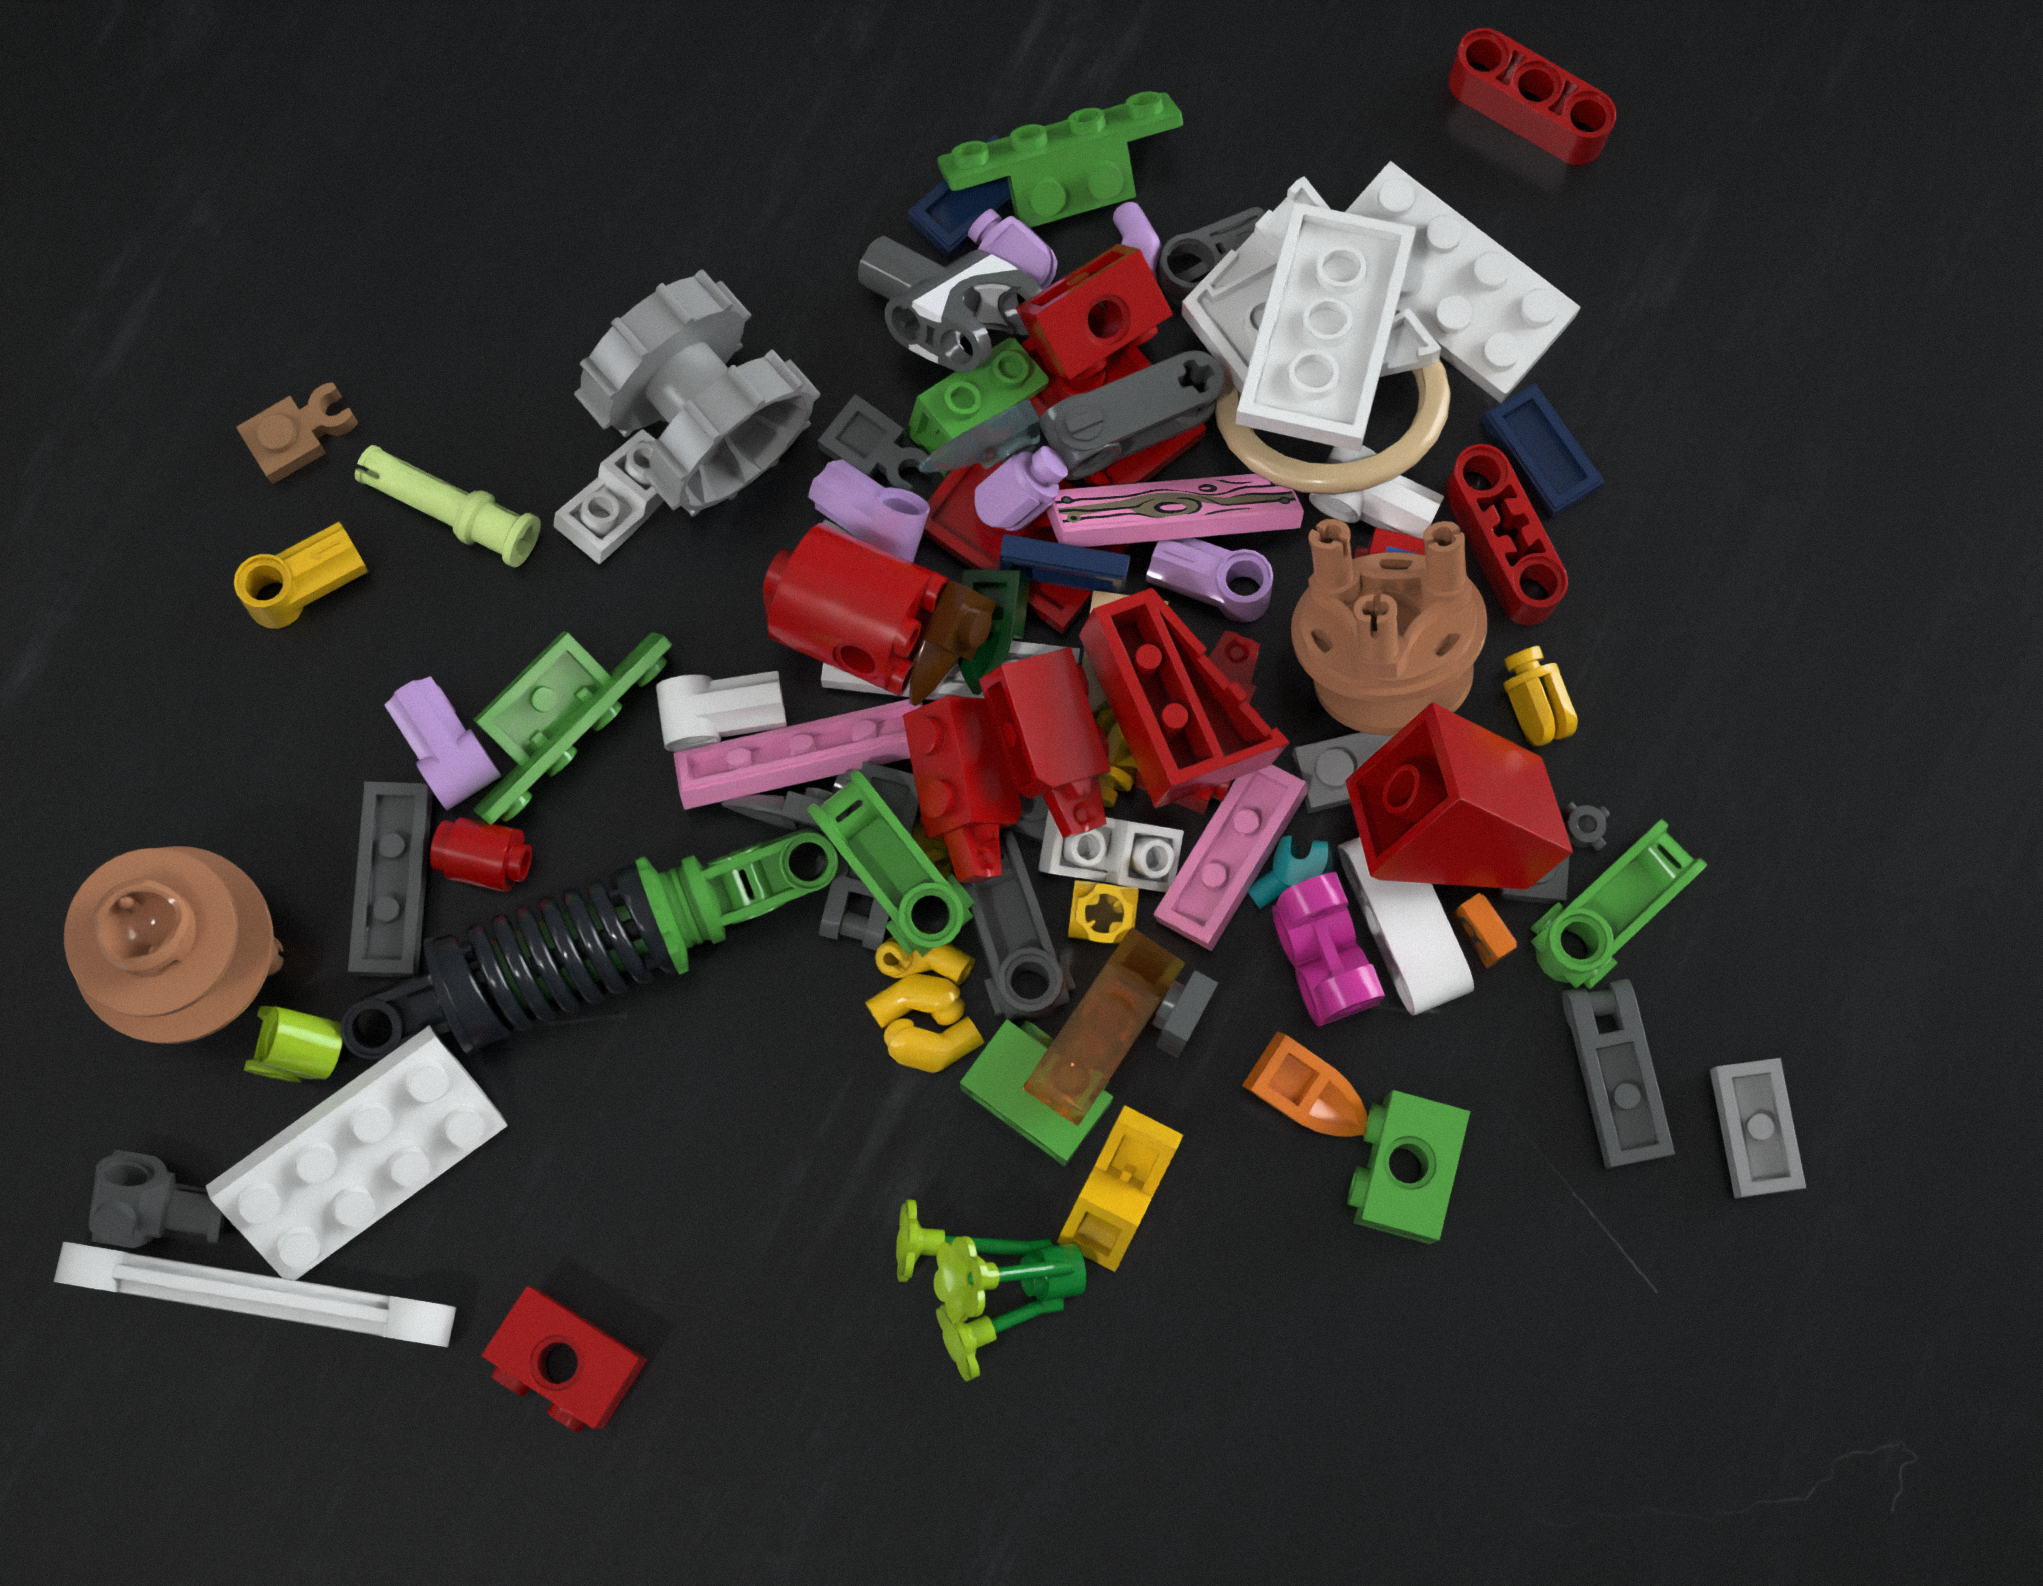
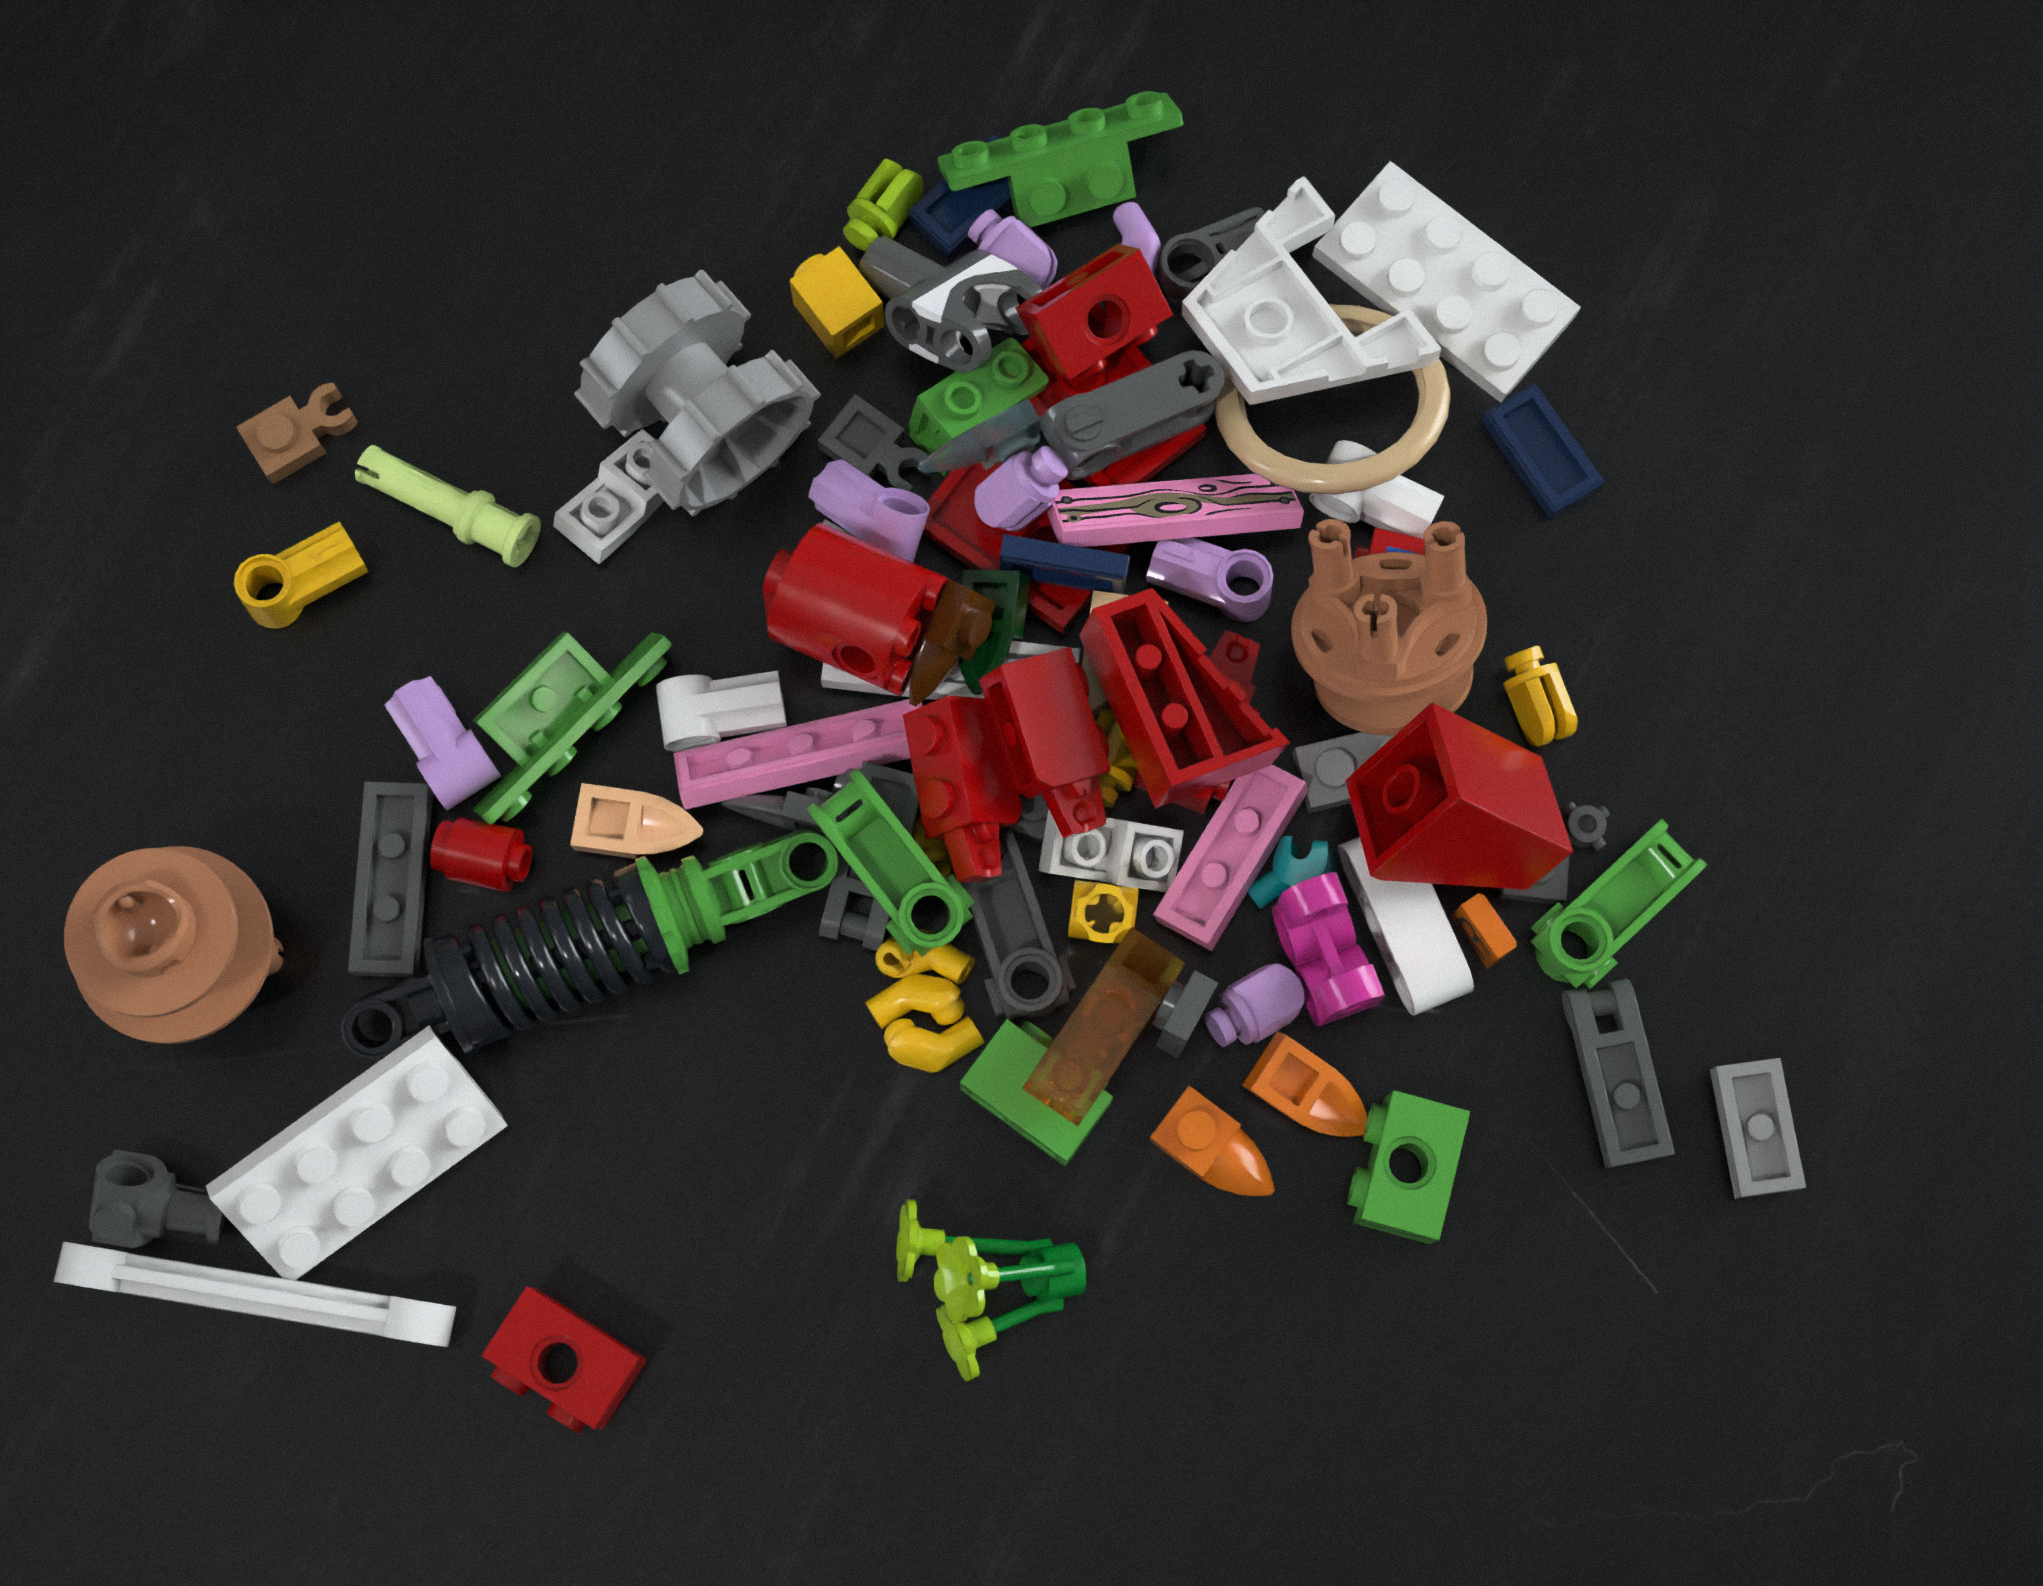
lime piece [244,1006,343,1083] -> none
yellow slope [1057,1105,1183,1272] -> none
white plate [1236,202,1416,452] -> none
red beam [1445,444,1568,625] -> none
red beam [1448,28,1617,165] -> none
none -> light nougat plate [570,783,703,859]
none -> yellow brick [789,246,885,359]
none -> lime arm [843,159,923,252]
none -> orange plate [1149,1086,1275,1196]
none -> lavender arm [1204,964,1304,1047]

